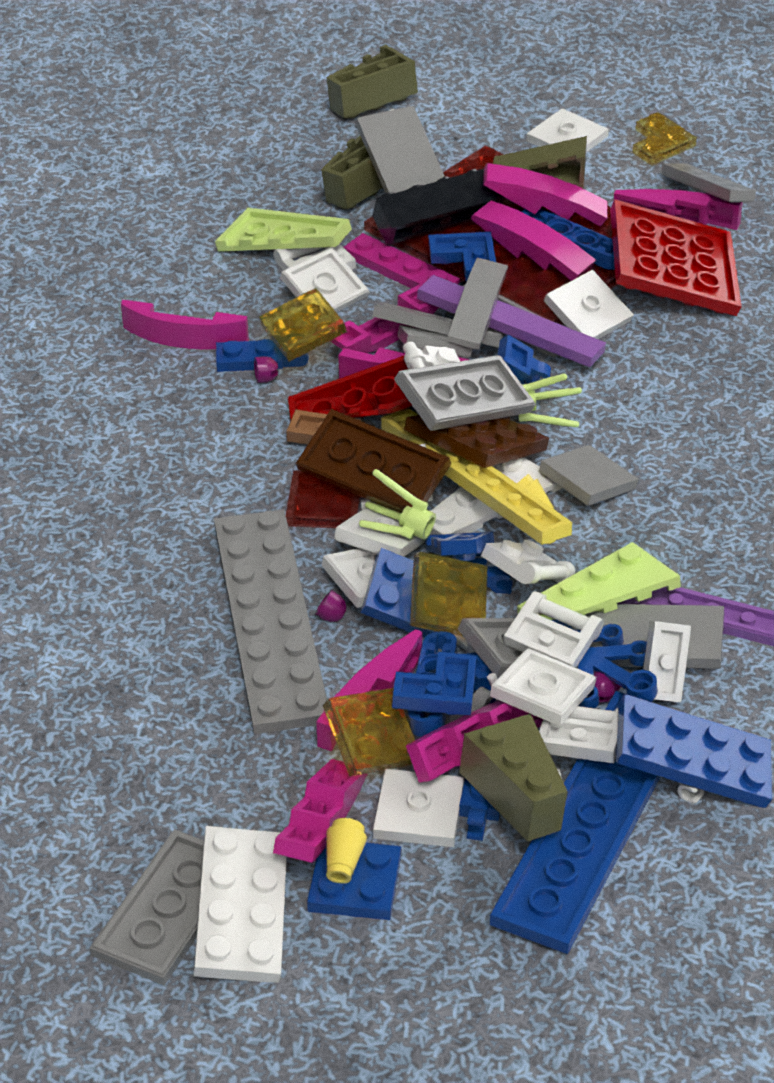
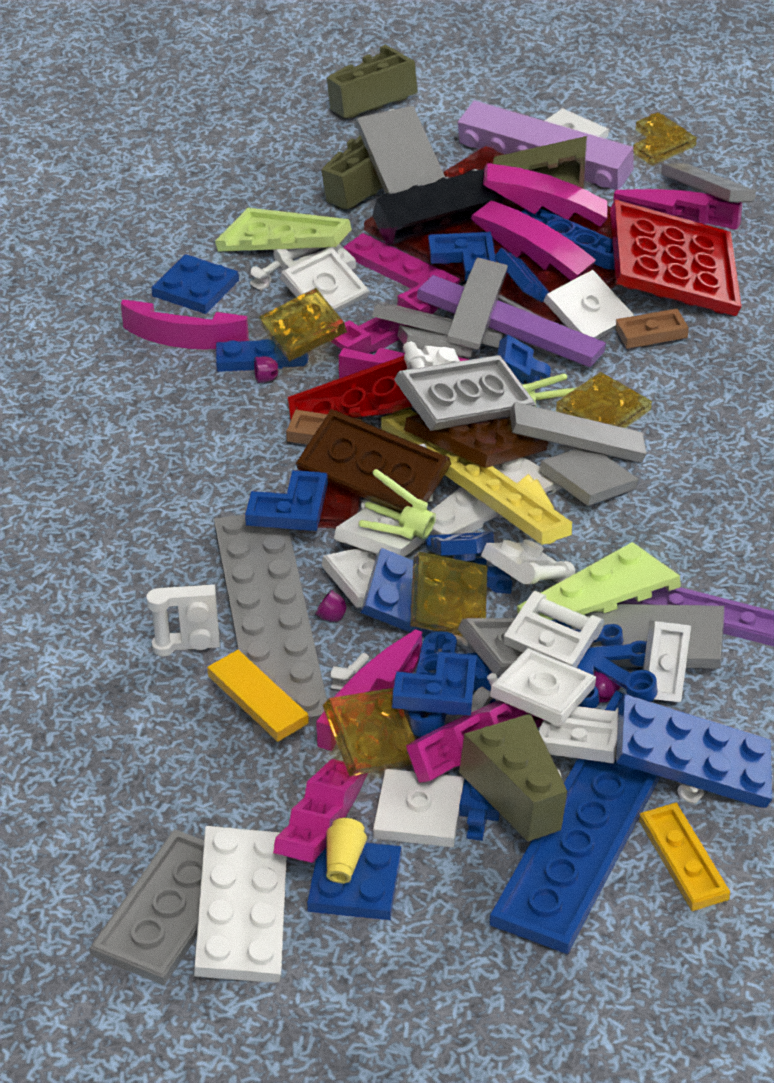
none -> white plate [146,585,220,656]
none -> blue plate [151,254,239,314]
none -> yellow tile [207,649,309,742]
none -> blue plate [245,470,328,531]
none -> white hand [250,261,280,291]
none -> white hand [331,653,369,690]
none -> lavender brick [458,100,634,190]
none -> blue tile [495,247,550,302]
none -> light grey tile [510,402,646,463]
none -> clear yellow plate [556,372,652,428]
none -> medium nougat plate [615,308,689,349]
none -> yellow tile [639,802,731,911]

